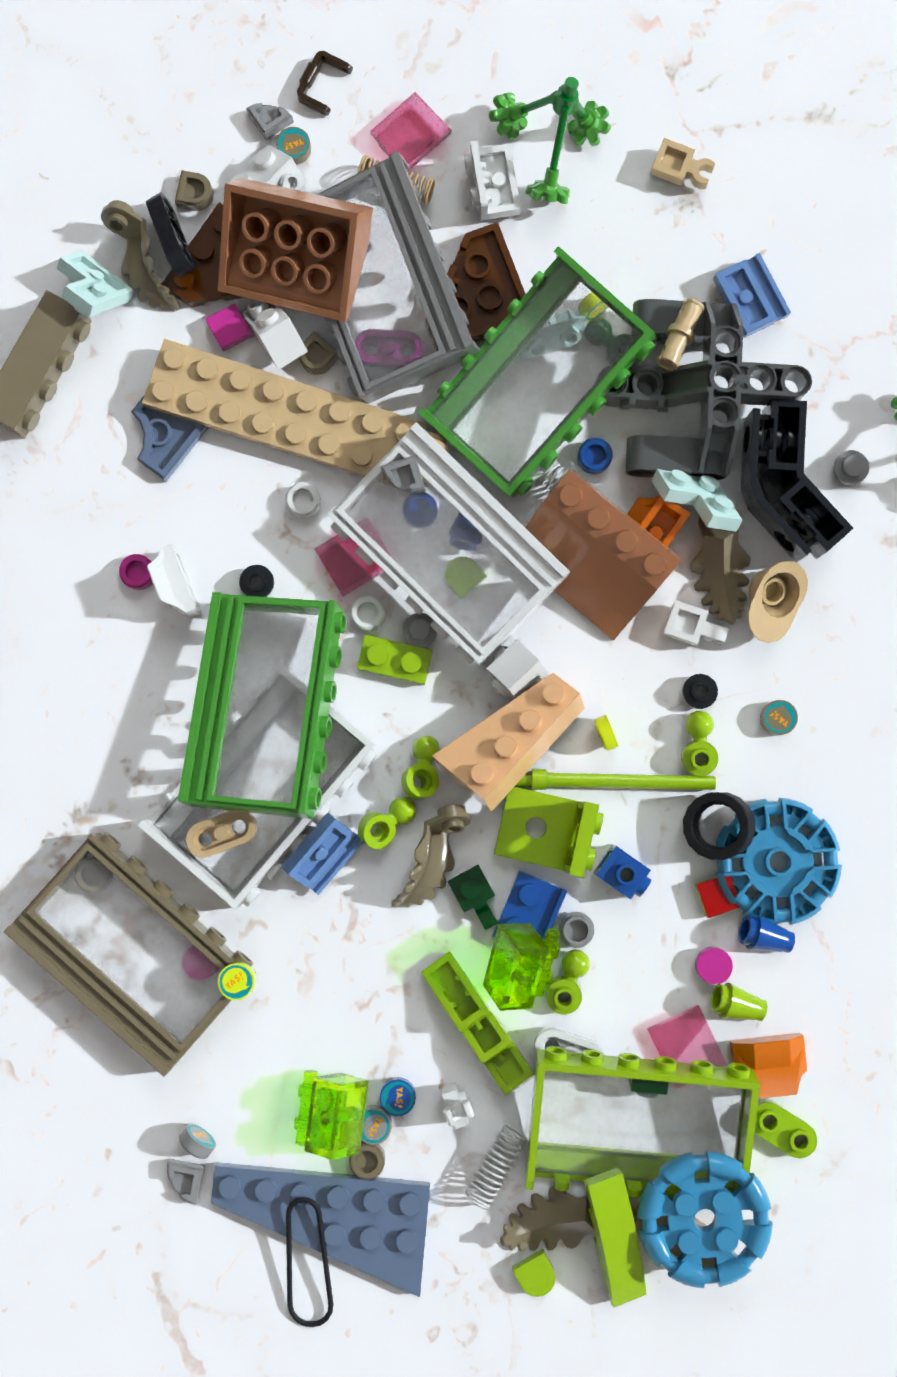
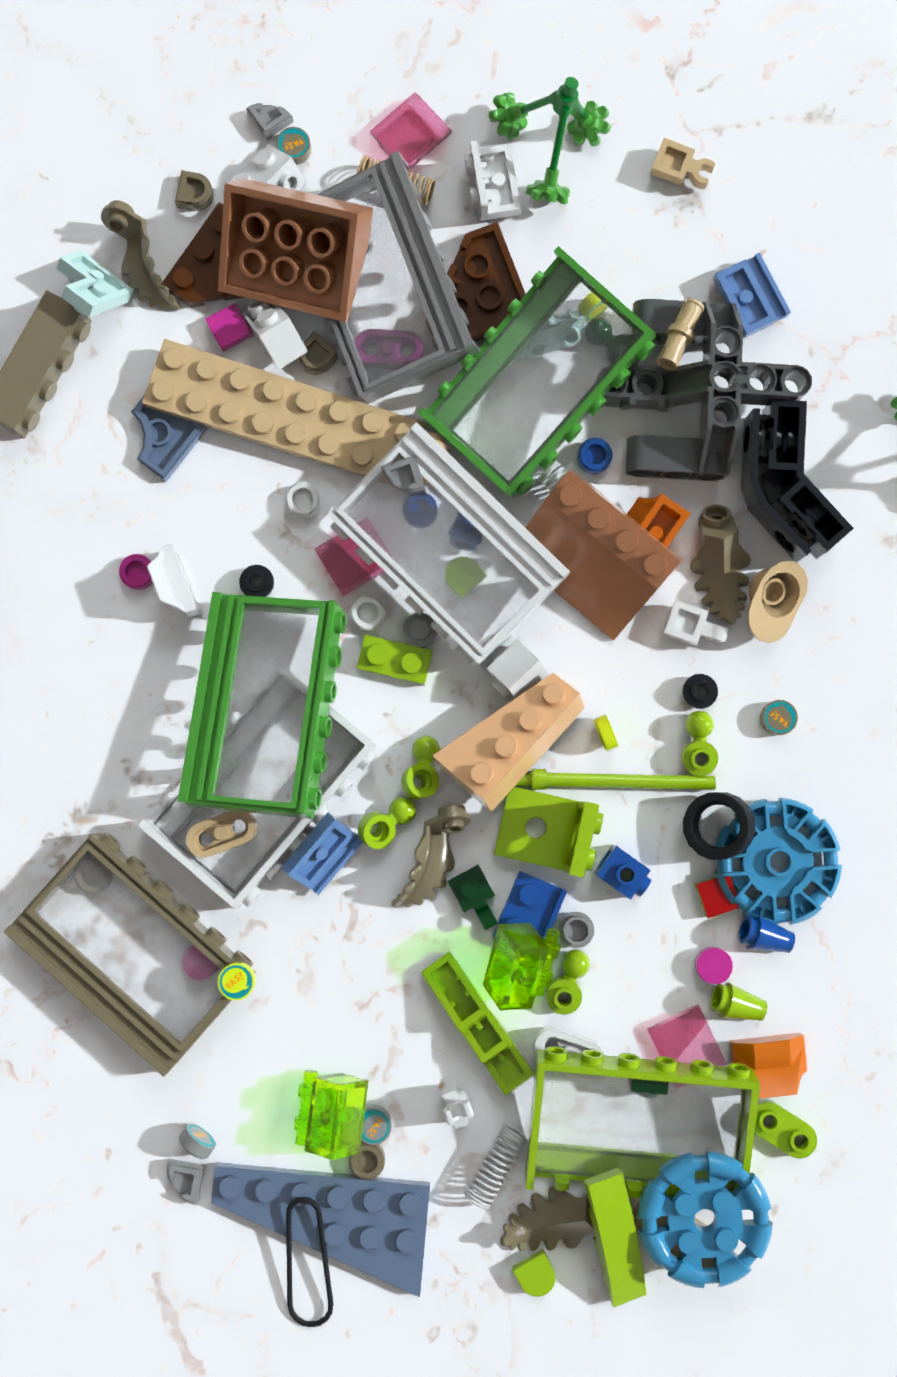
black beam [145,192,196,278] -> none
dark brown piece [297,51,353,116] -> none
blue tile [380,1077,416,1116] -> none
light aqua plate [651,469,743,532] -> none
light grey plate [833,450,869,485] -> none

